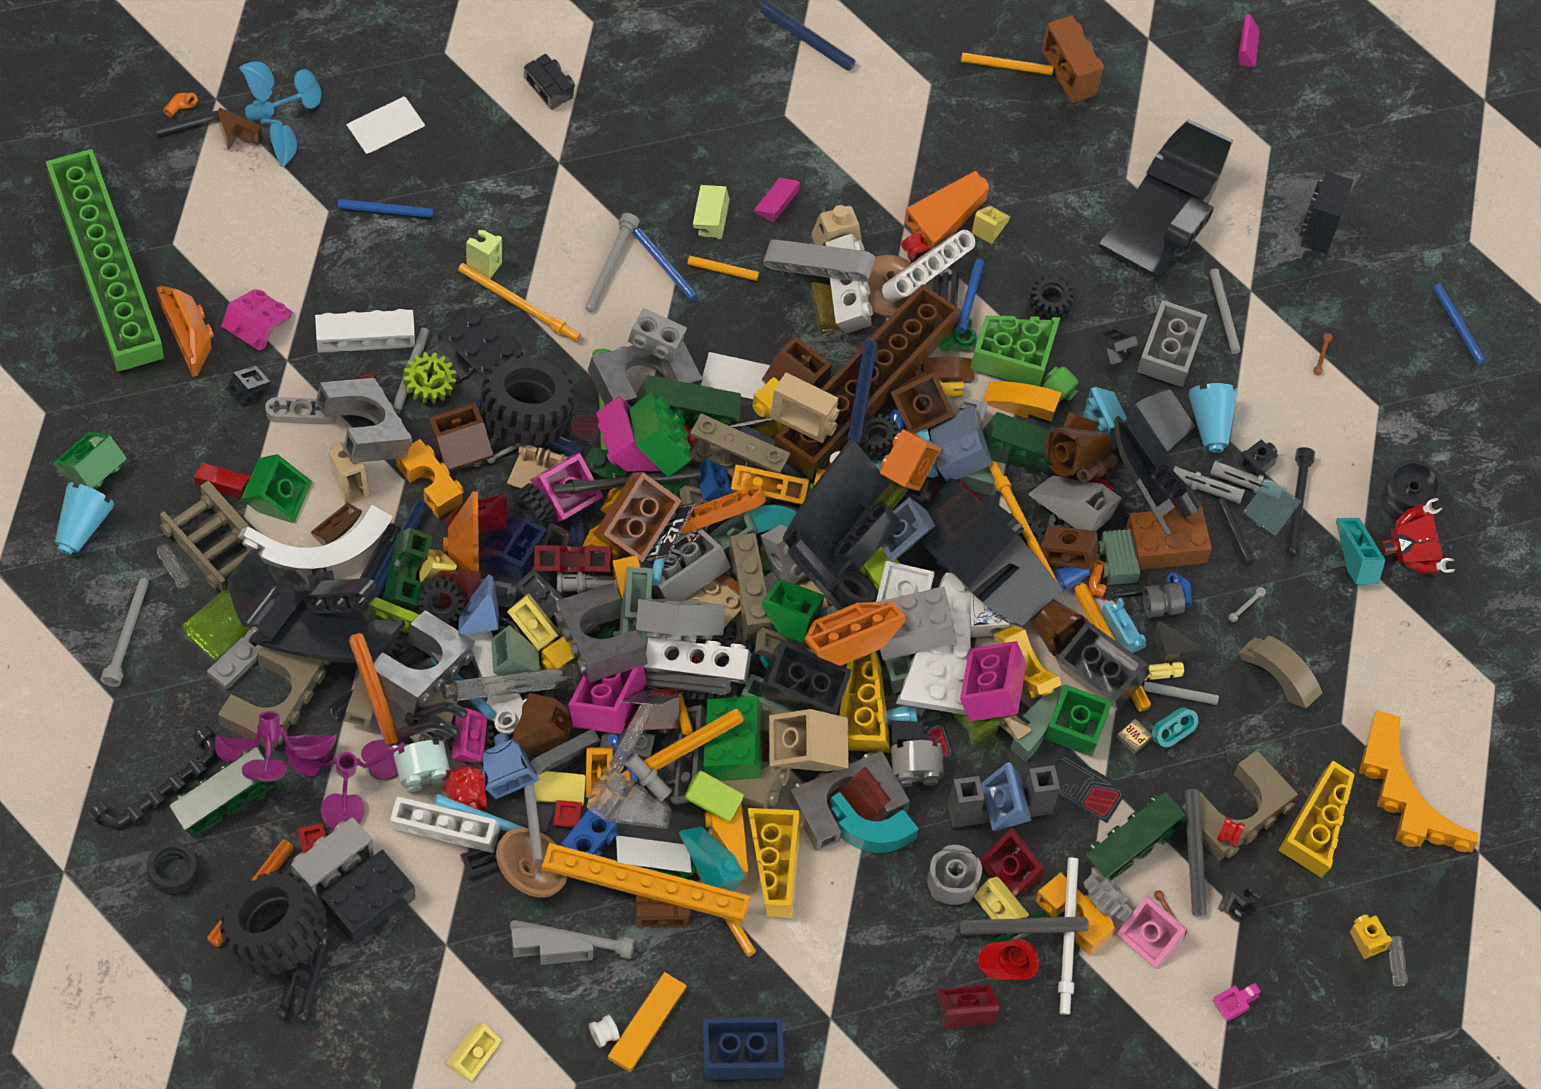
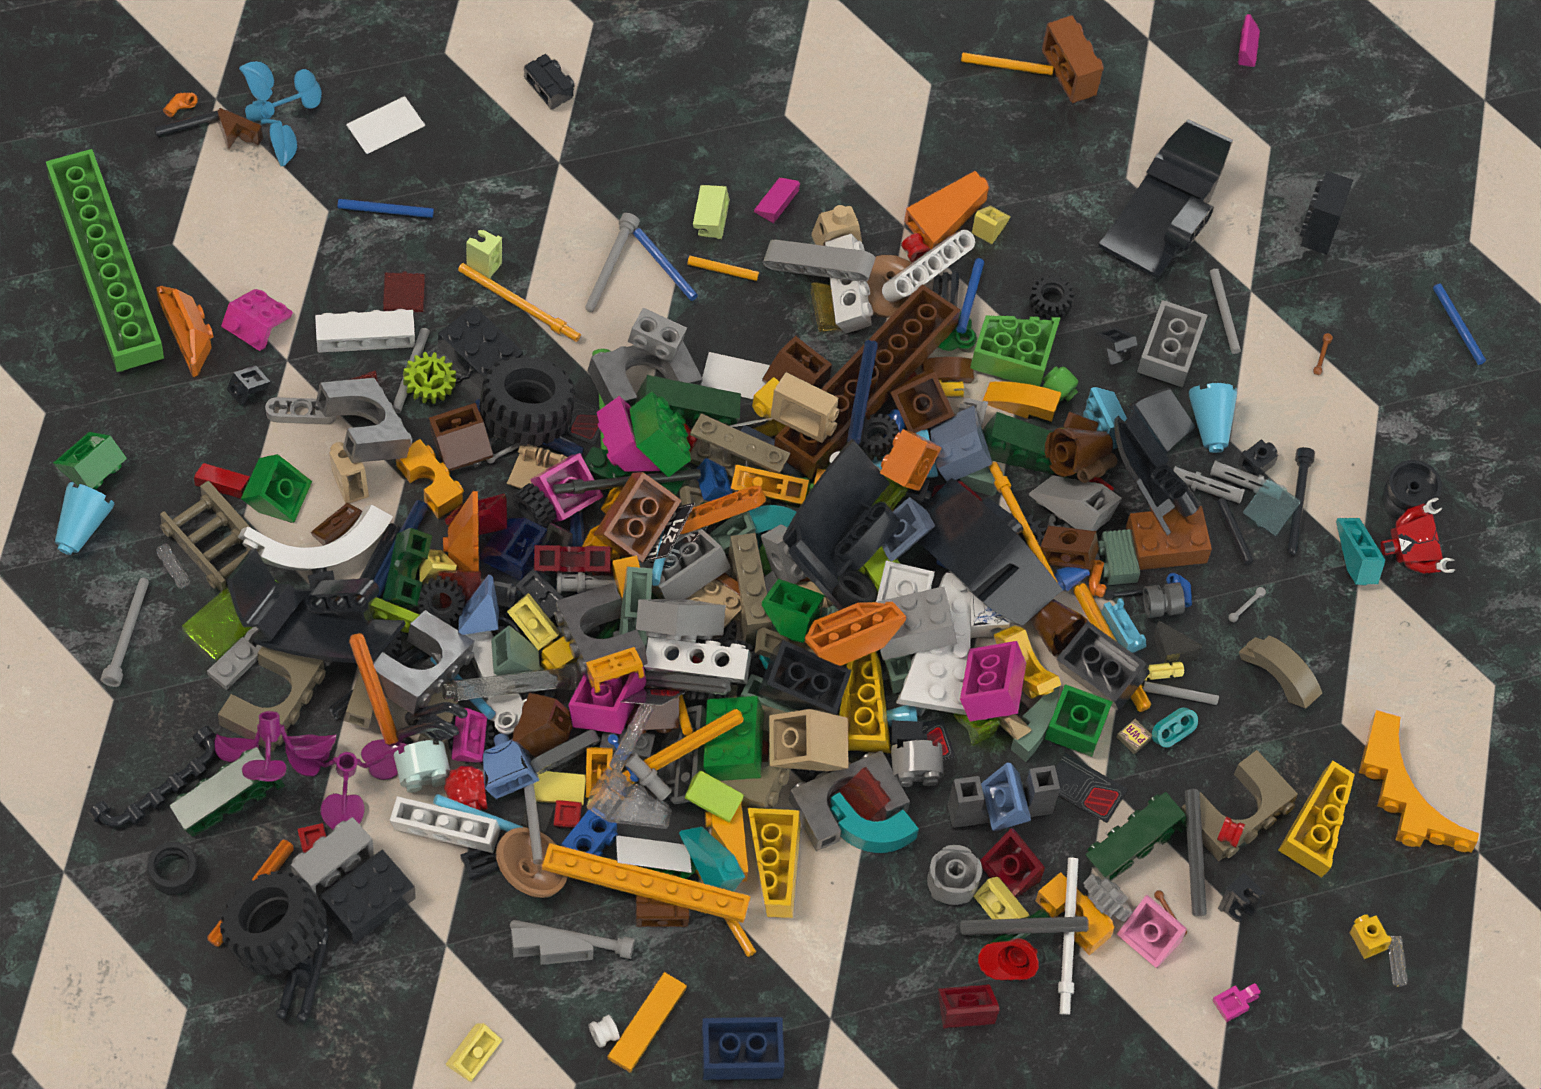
dark blue axle [760,1,856,71] -> none
none -> clear red piece [383,271,425,312]
none -> light orange hinge [586,647,644,693]

